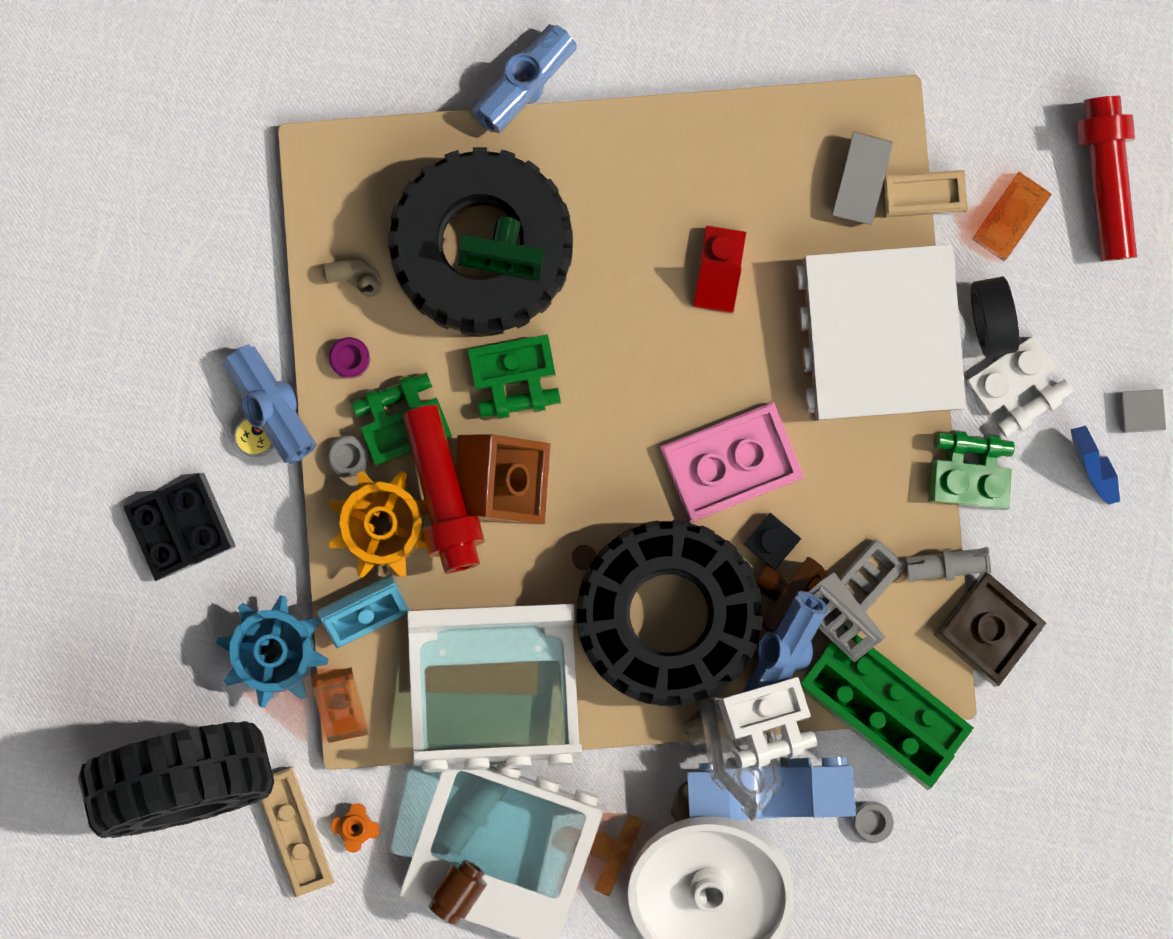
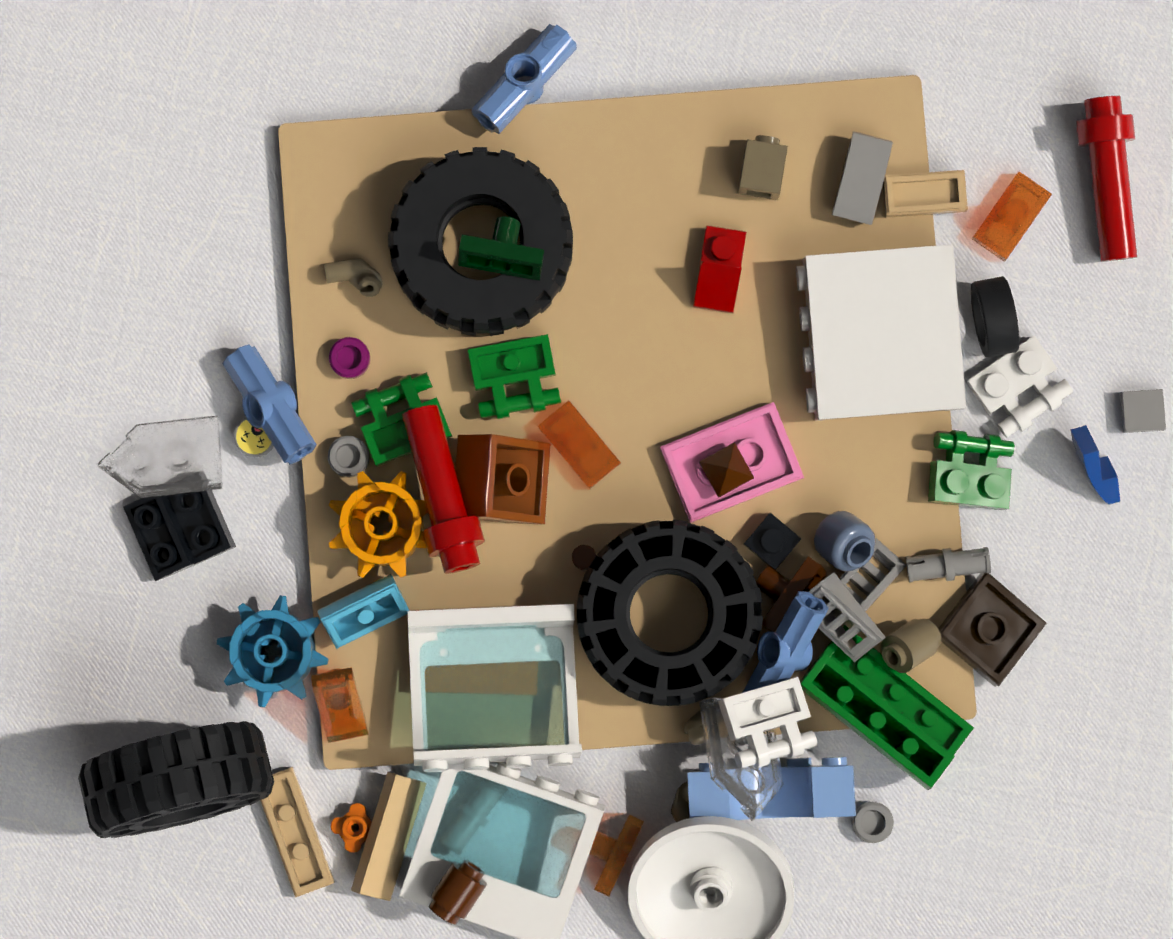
none -> clear tile [97,416,223,498]
none -> tan tile [351,772,427,901]
none -> clear orange tile [537,400,621,490]
none -> reddish brown slope [699,442,754,498]
none -> dark tan brick [738,135,788,200]
none -> sand blue head [814,511,875,571]
none -> dark tan brick [881,619,941,673]

